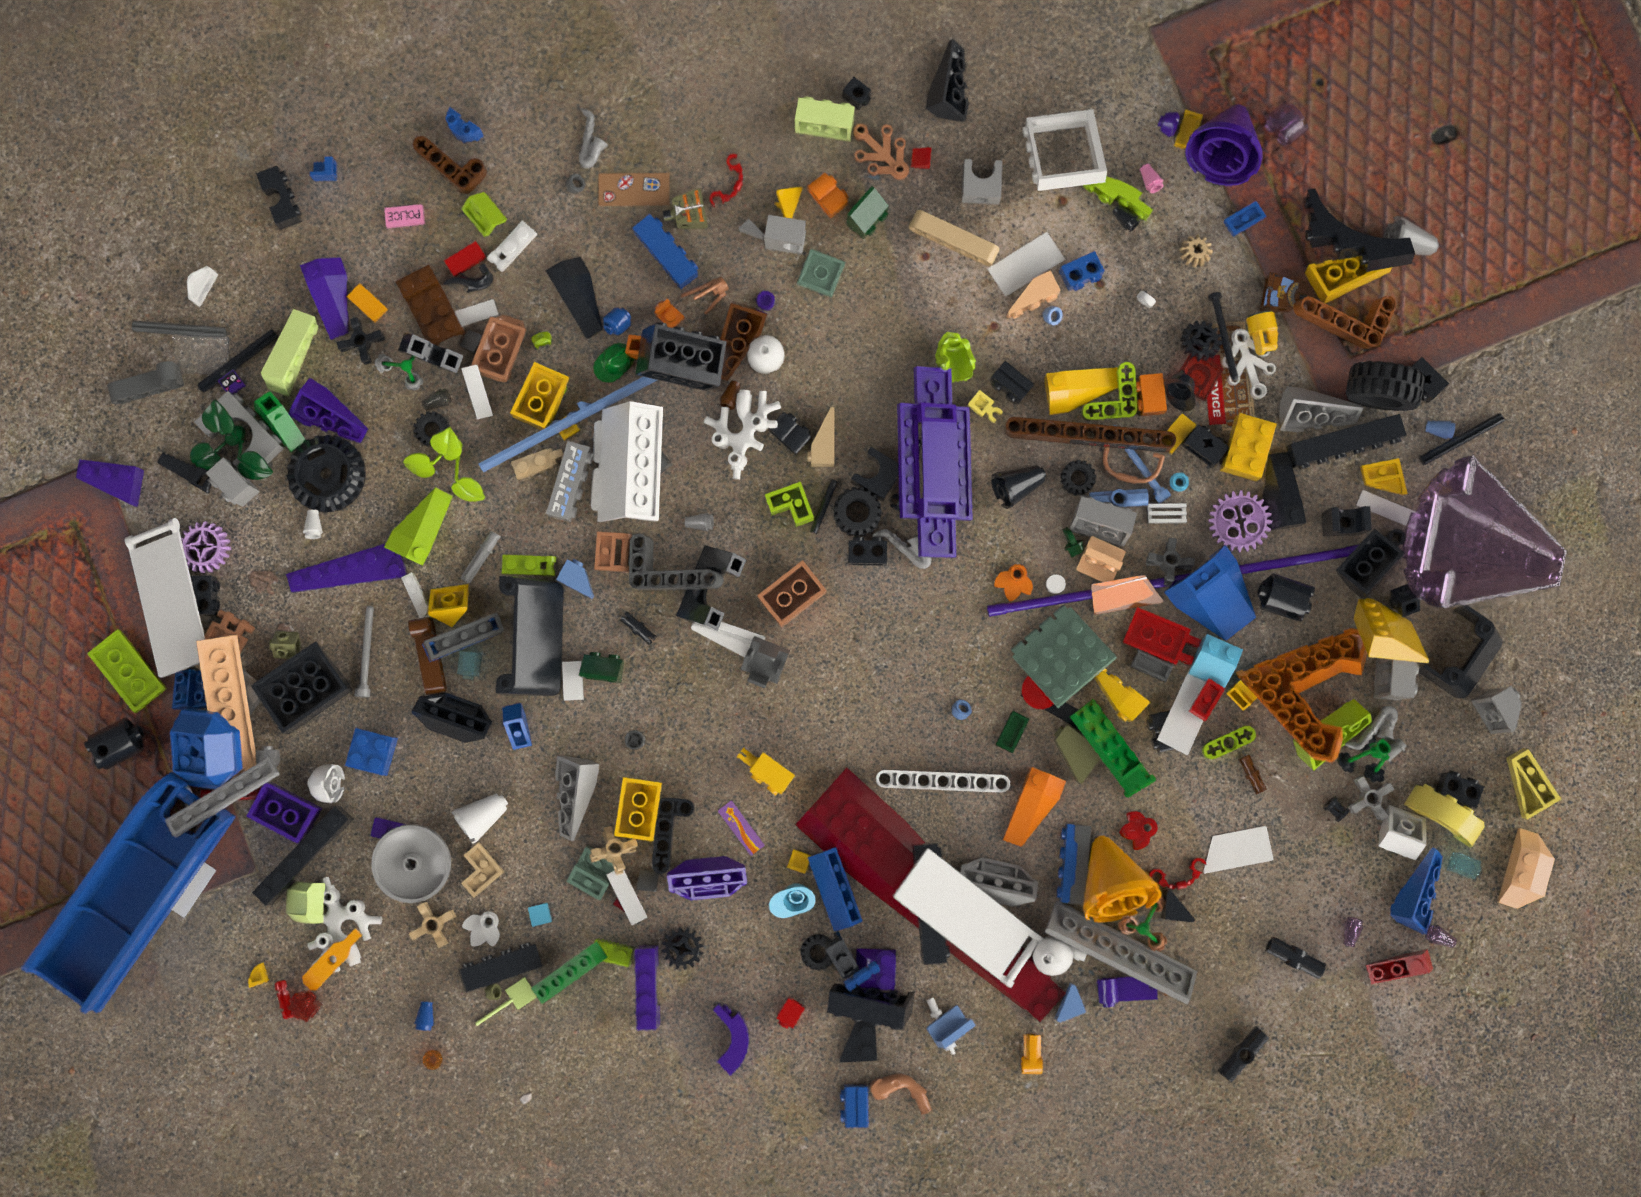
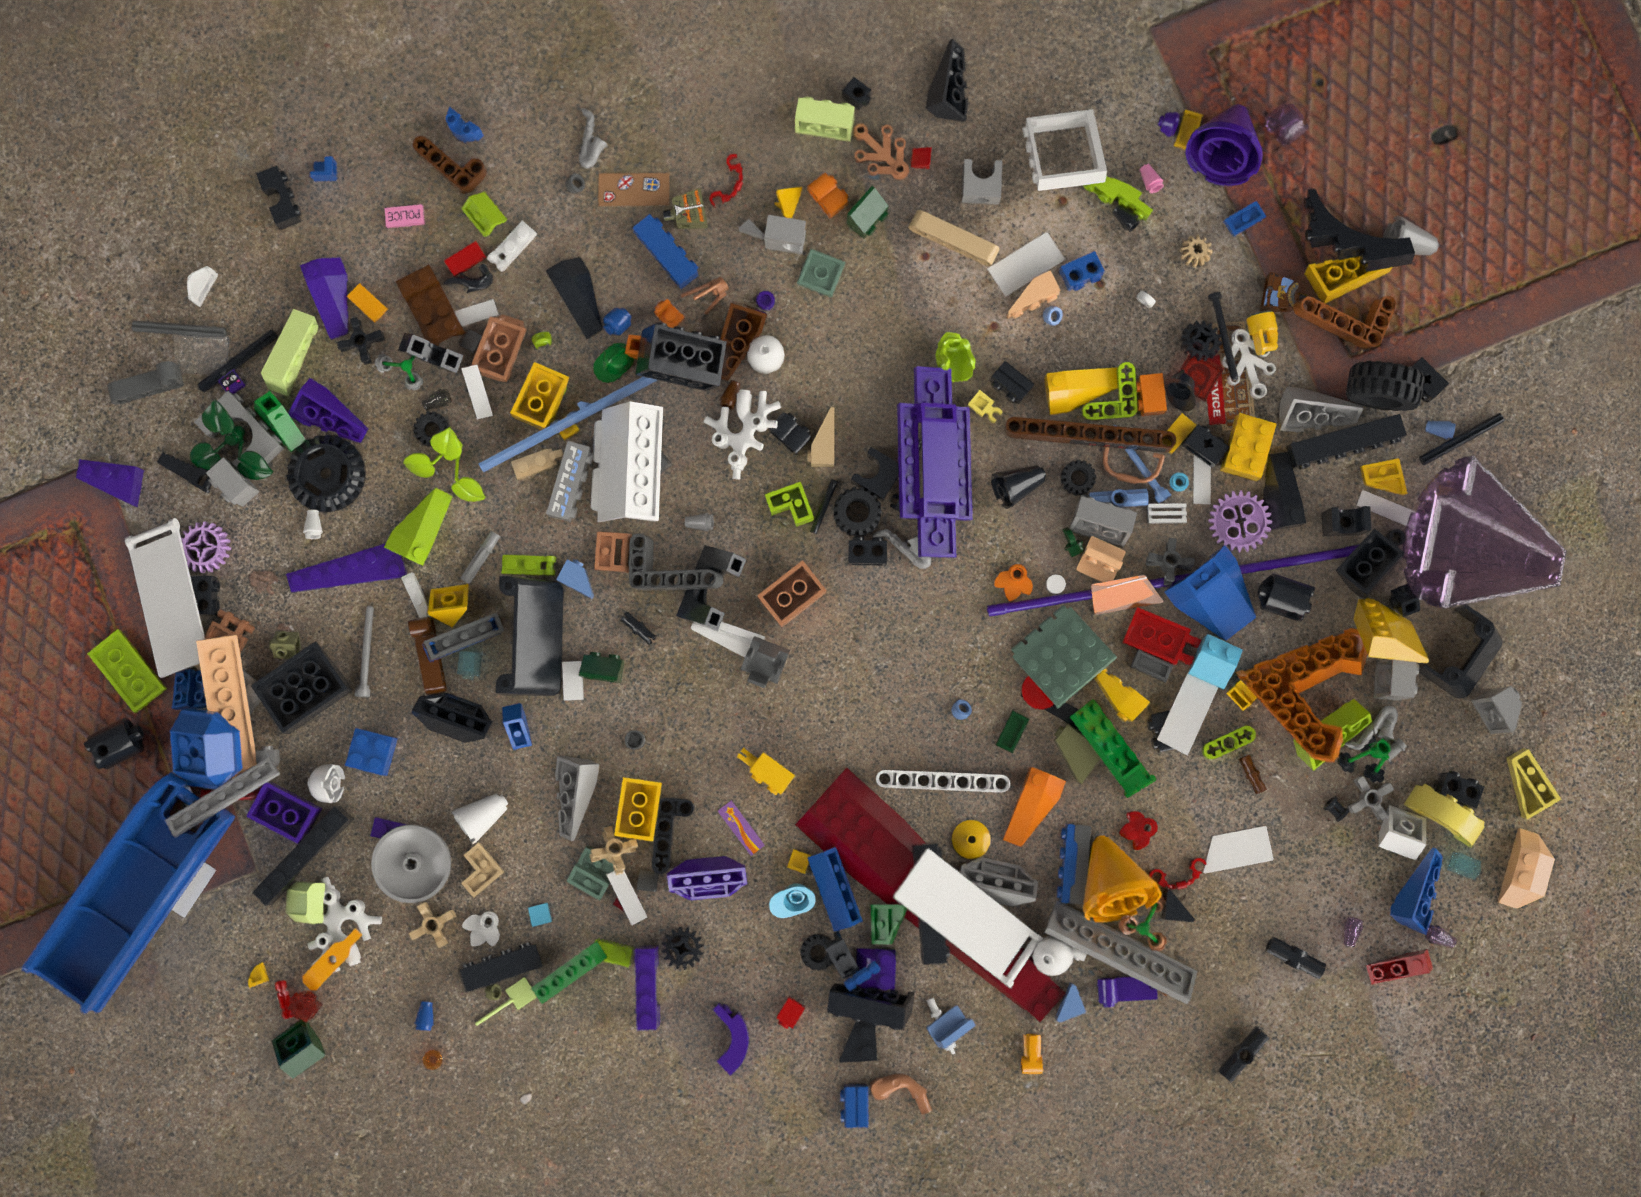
red plate [1189,678,1225,722] -> none
none -> dark green slope [272,1017,326,1079]
none -> green wing [871,904,907,944]
none -> yellow dish [952,820,991,859]
none -> white sticker [1193,455,1211,504]

